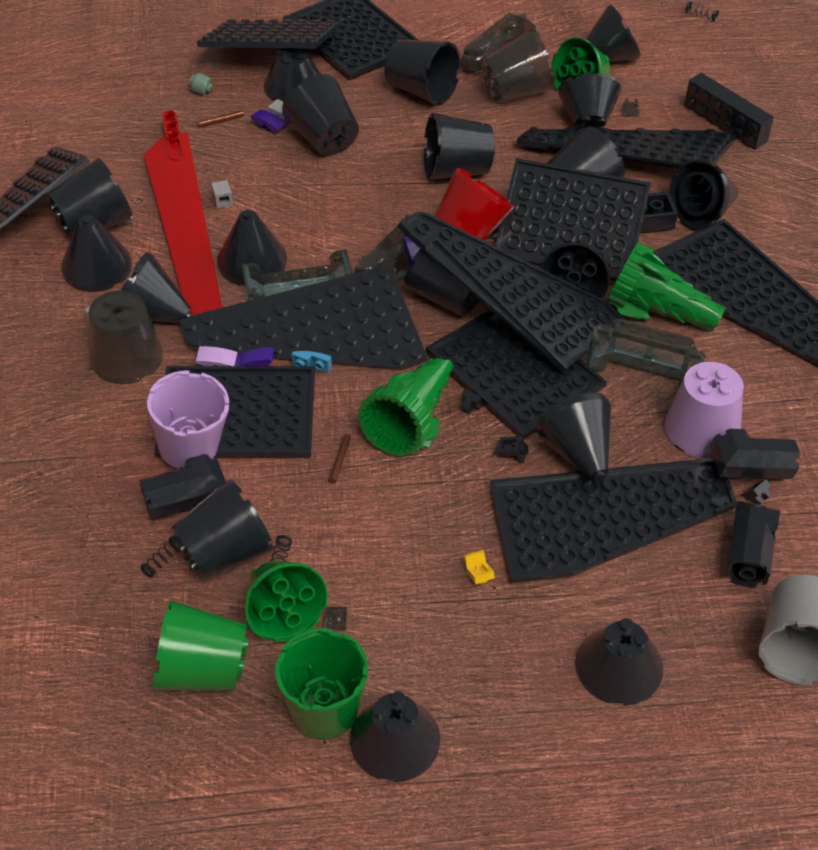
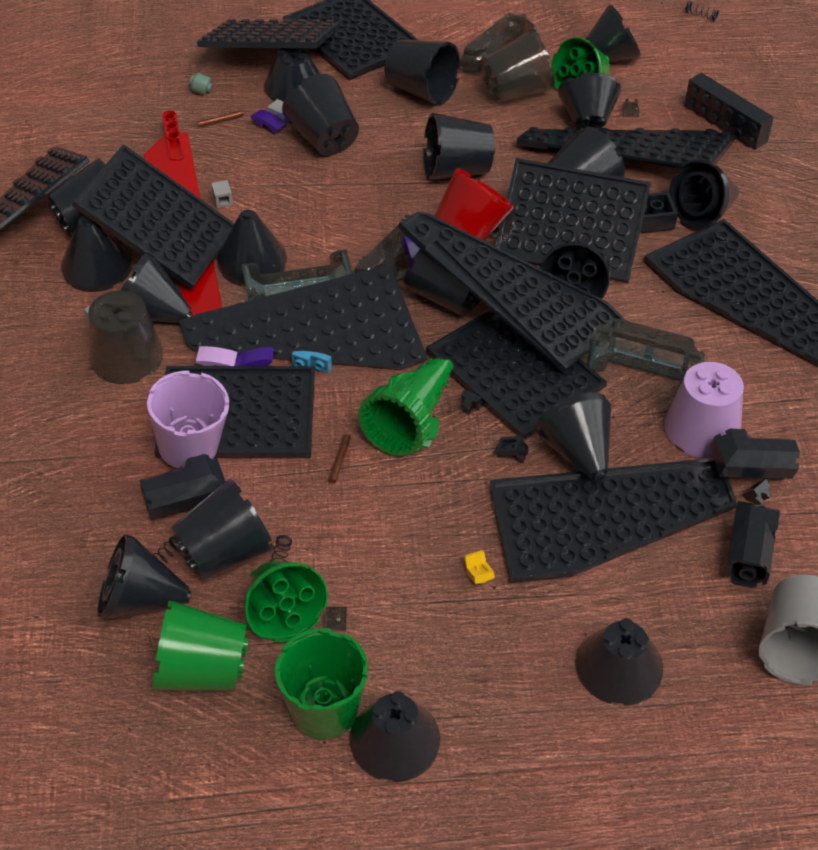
green cone [608,242,726,331] -> none
none -> black plate [71,144,234,289]
none -> black cone [97,534,191,619]

